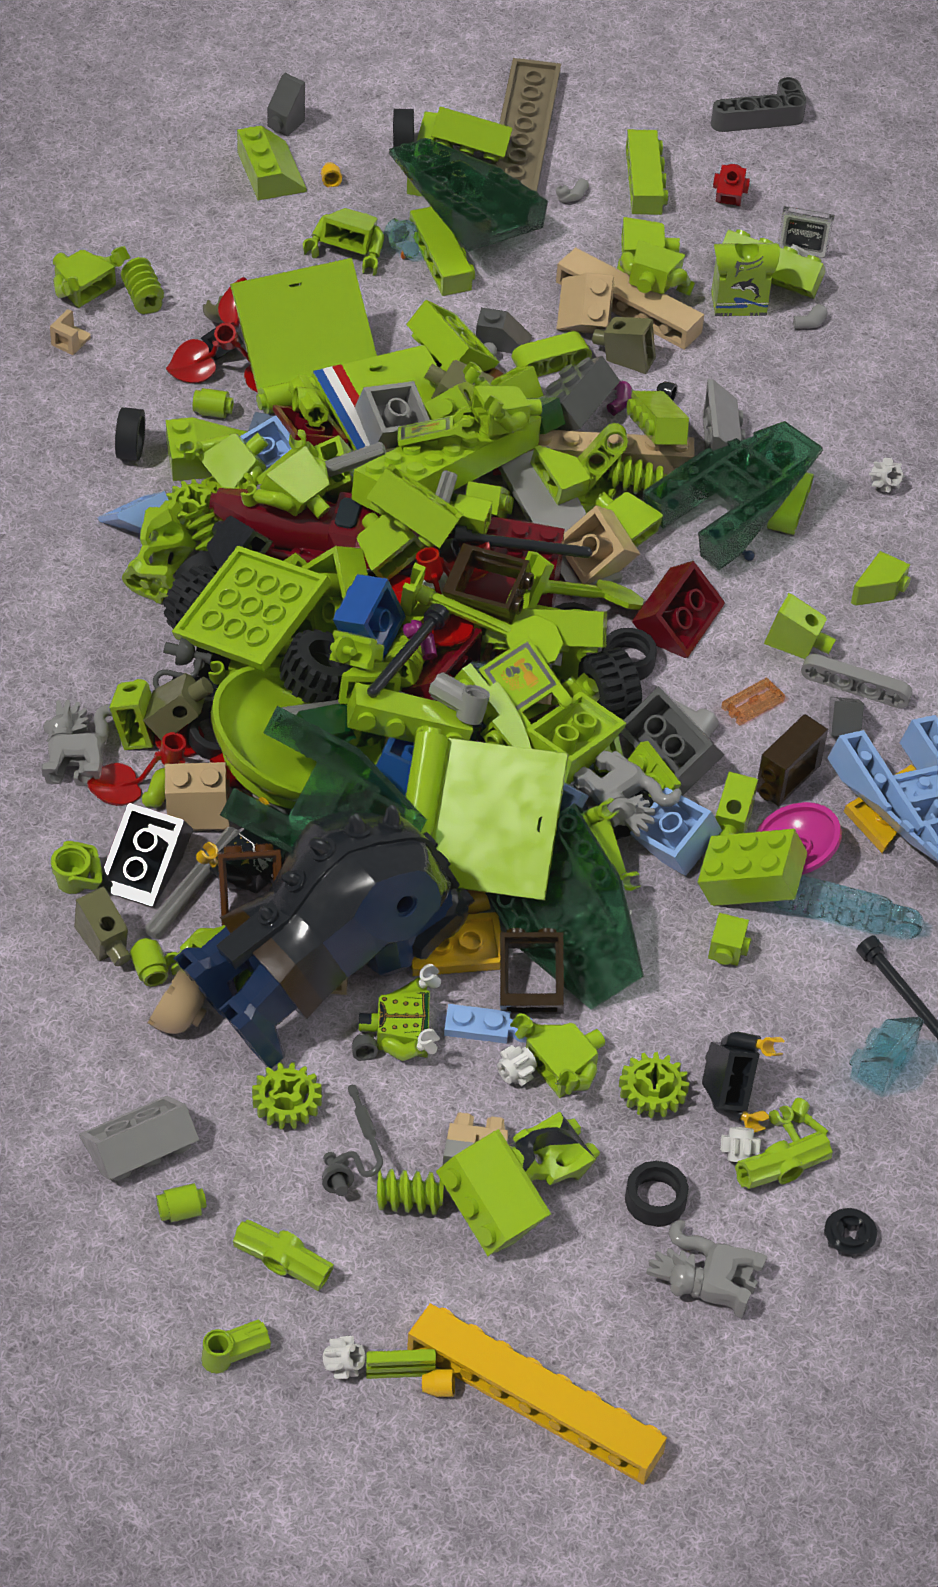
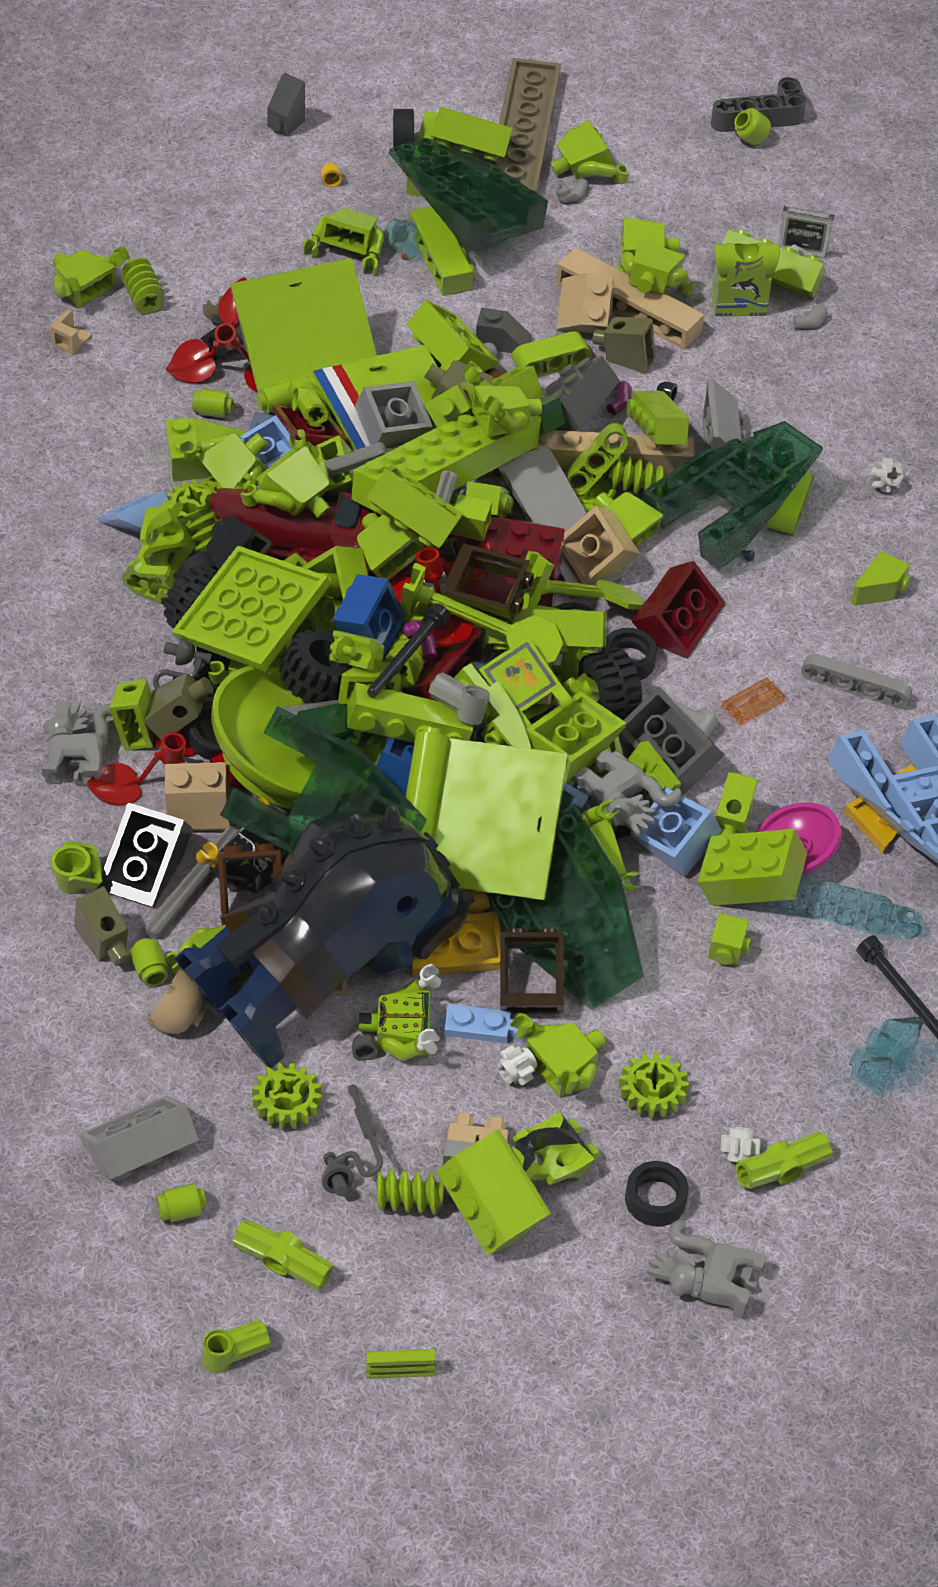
black tyre [115,407,146,461] -> none
lime arm [142,768,165,808] -> none
lime slope [237,125,307,201] -> none
white gear [323,1336,365,1379] -> none
lime flag [397,406,475,446] -> none
yellow brick [407,1303,667,1485] -> none
yellow hose [422,1369,455,1397] -> none
black piece [454,525,592,558] -> none
lime slope [530,445,591,505] -> none
lime brick [626,129,668,215] -> none
black torso [702,1031,785,1133] -> none
red brick [713,164,750,206] -> none
dark brown window [756,714,828,807] -> none
lime torso [764,593,836,659] -> none
lime hand [769,1106,800,1142] -> none
lime hand [791,1098,829,1135] -> none
black gear [824,1208,877,1258] -> none
dark grey slope [829,696,864,741] -> none
none -> lime torso [550,119,629,184]
none -> lime head [734,108,771,146]

